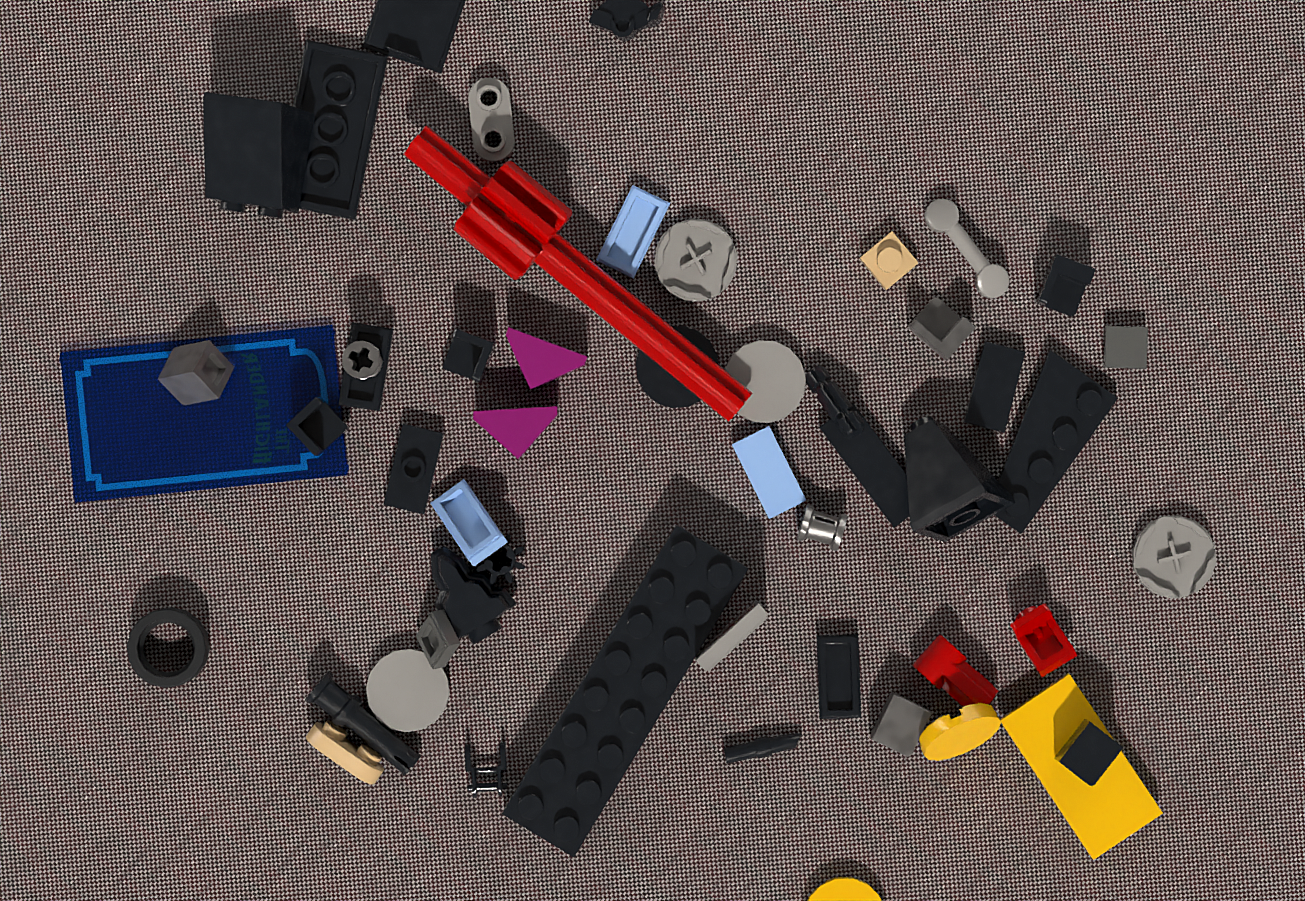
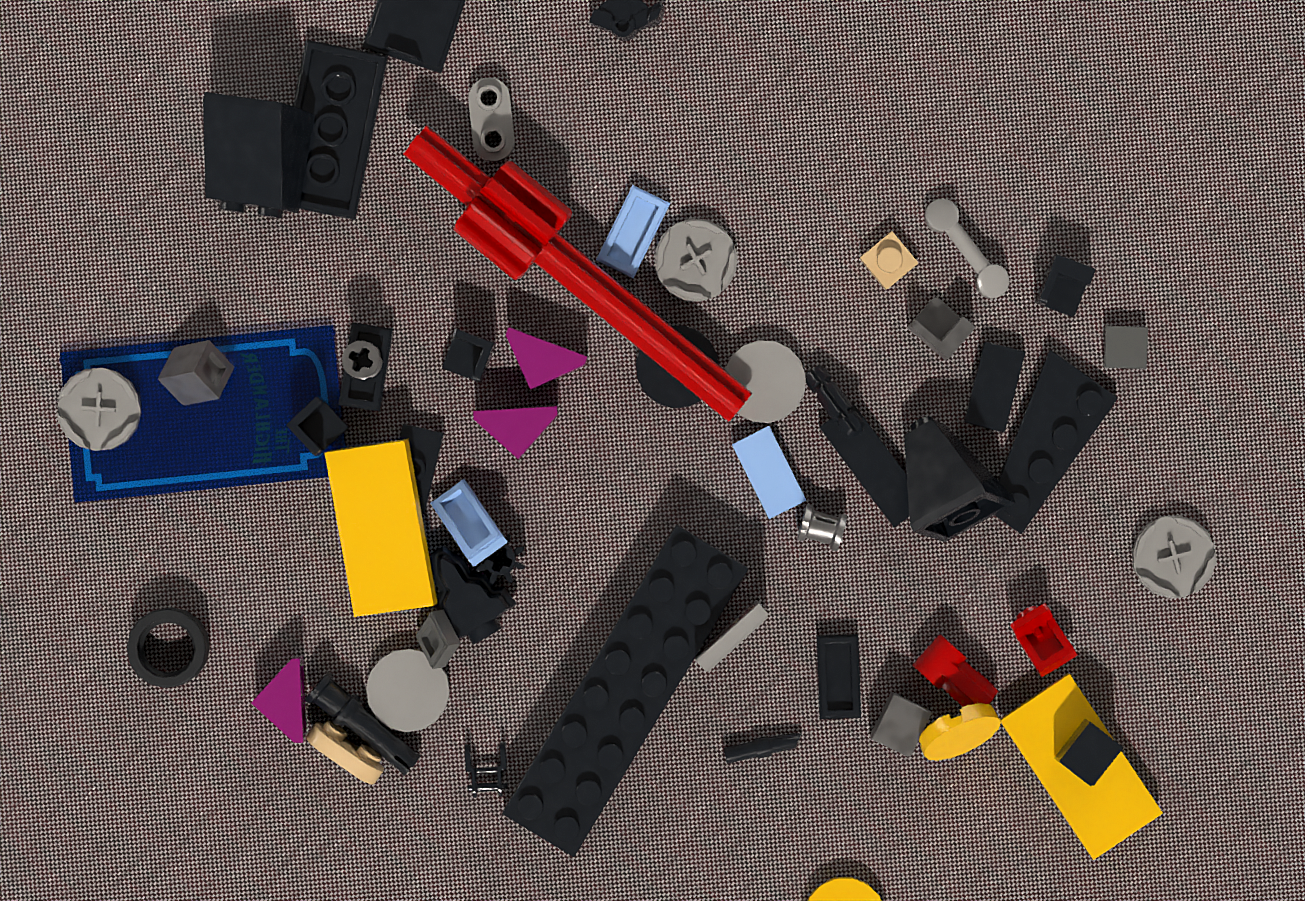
none -> light grey tile [57,368,142,451]
none -> magenta slope [251,656,307,743]
none -> yellow tile [325,439,437,617]

